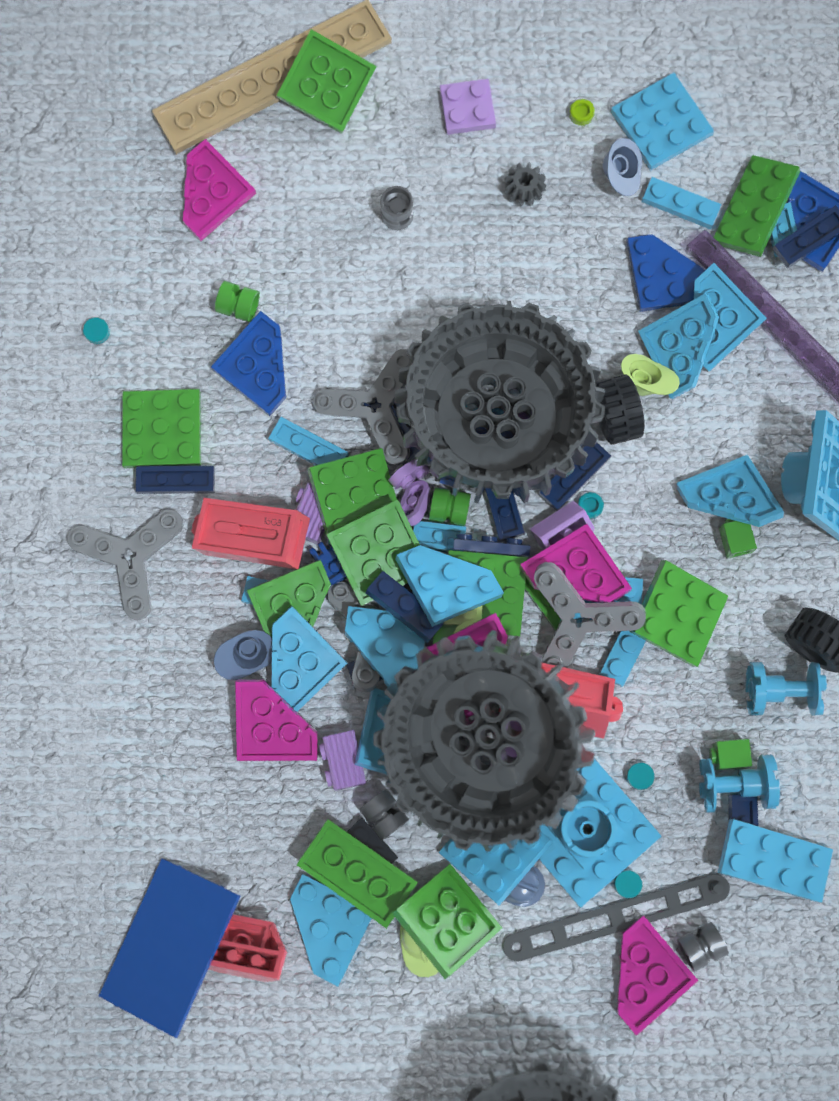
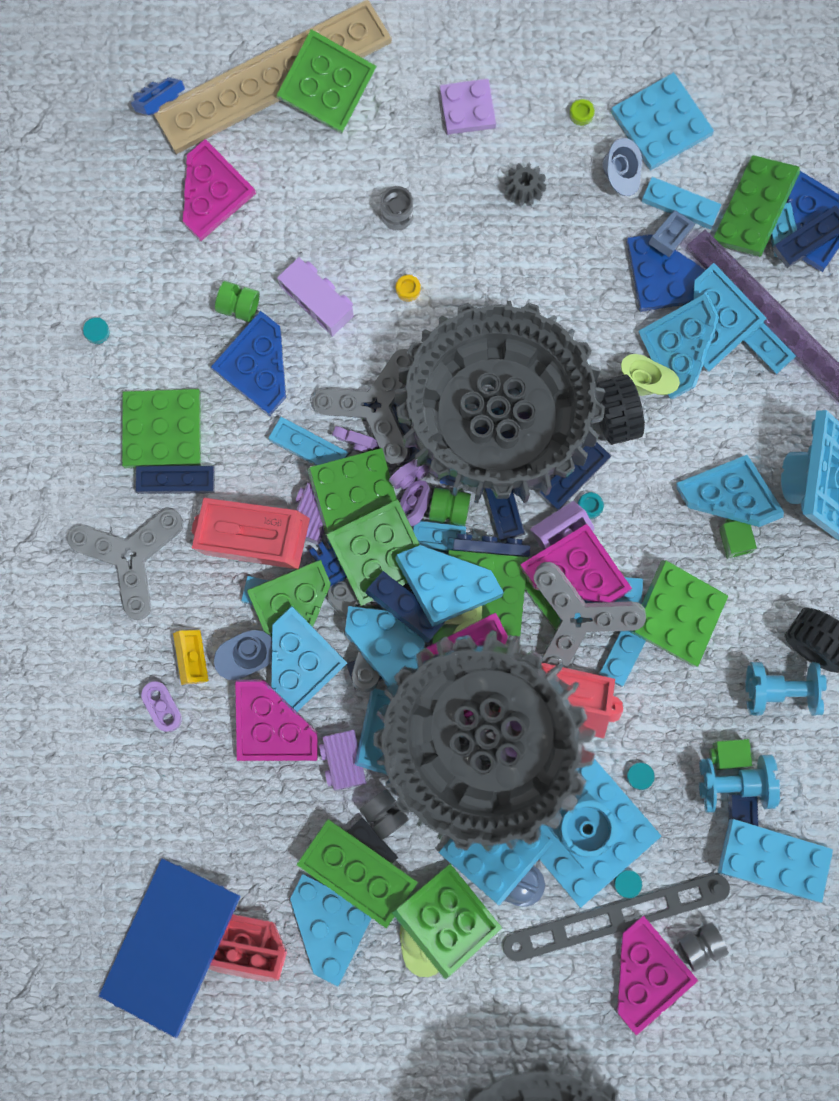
none -> blue hinge [131,77,185,115]
none -> lavender plate [141,681,182,732]
none -> yellow plate [173,630,209,685]
none -> lavender brick [277,257,354,337]
none -> lavender plate [332,426,379,453]
none -> yellow tile [396,275,421,302]
none -> sand blue plate [648,210,696,257]
none -> medium azure plate [744,323,796,375]

